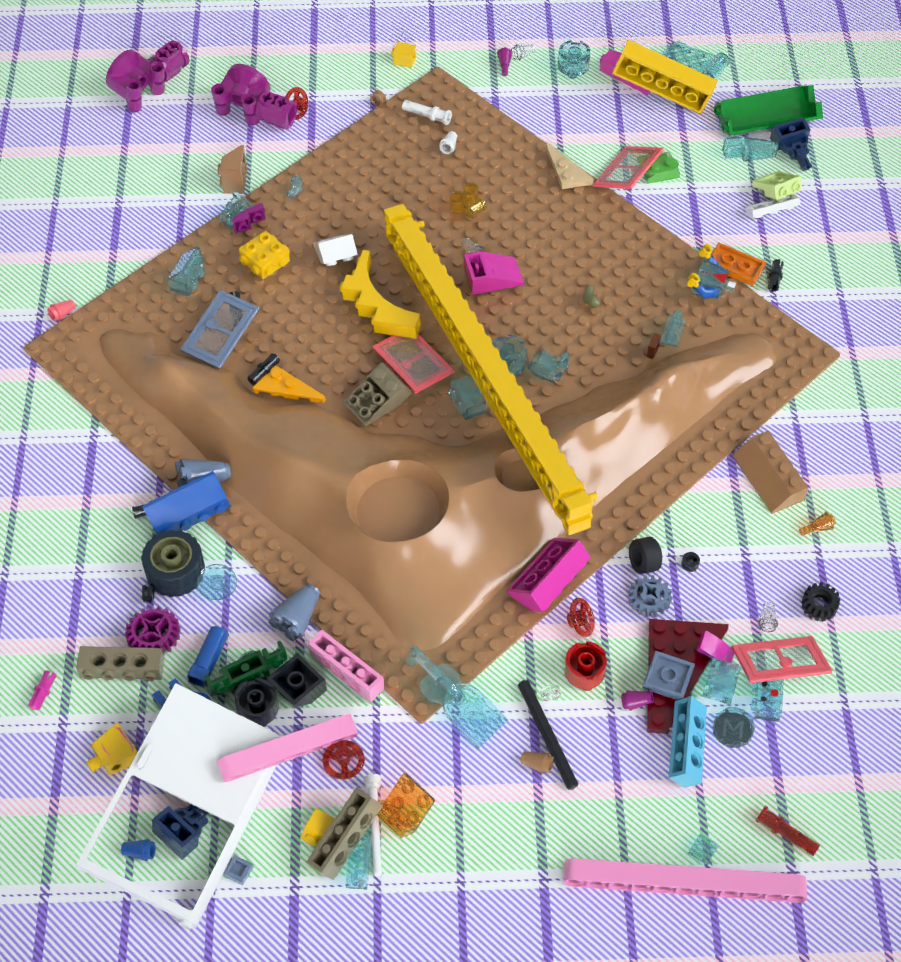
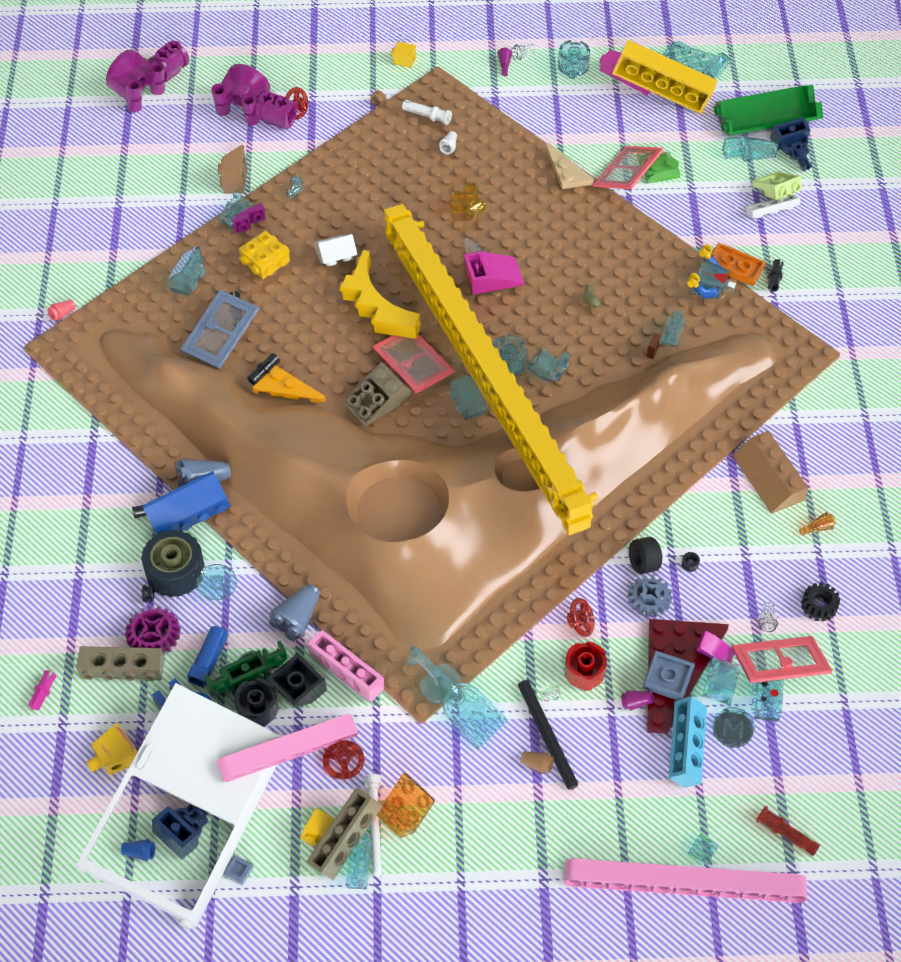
dark pink slope [506,538,591,612] -> none

